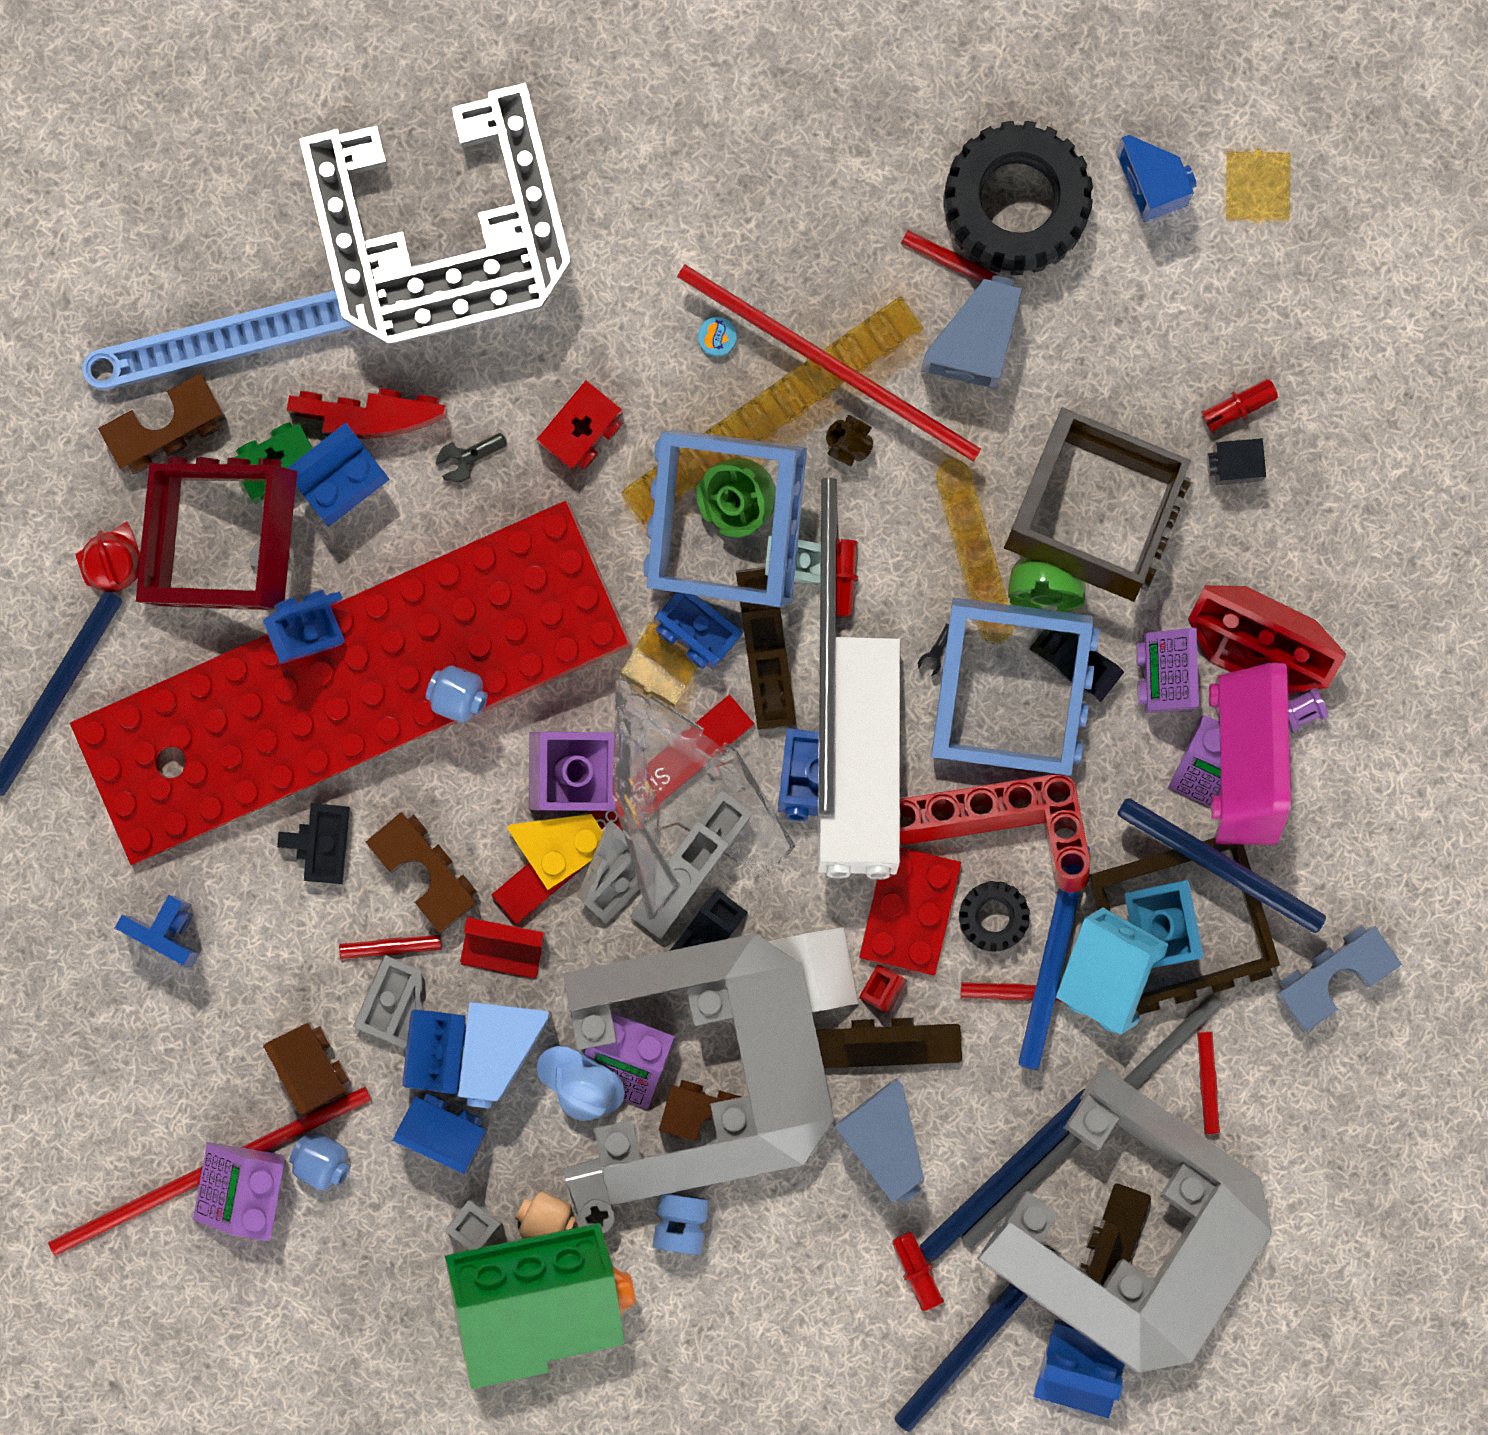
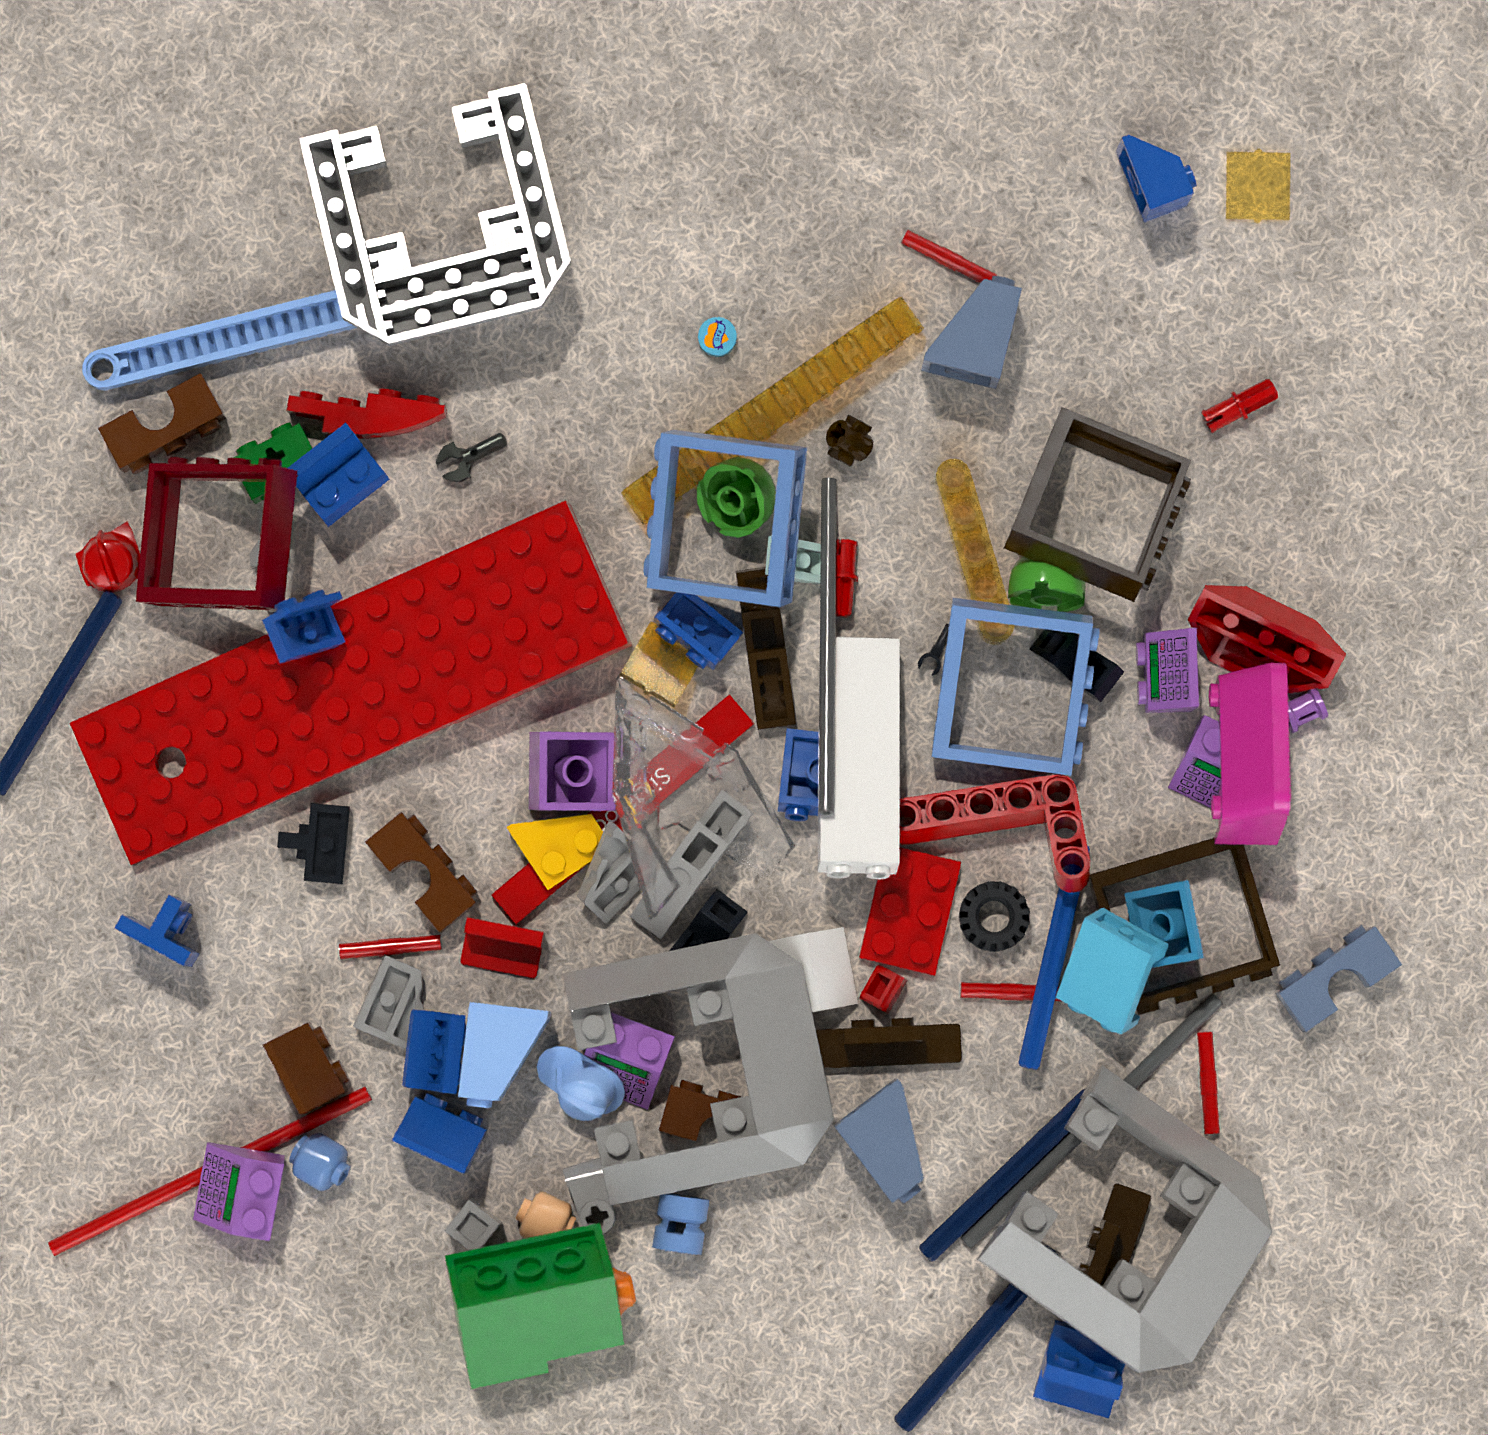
medium blue head [426,665,488,723] -> none
red brick [536,380,623,473] -> none
red piece [677,264,981,462] -> none
red axle [892,1232,944,1311] -> none
black tyre [943,121,1093,275] -> none
dark blue axle [1117,798,1326,933] -> none
black brick [1207,438,1266,485] -> none

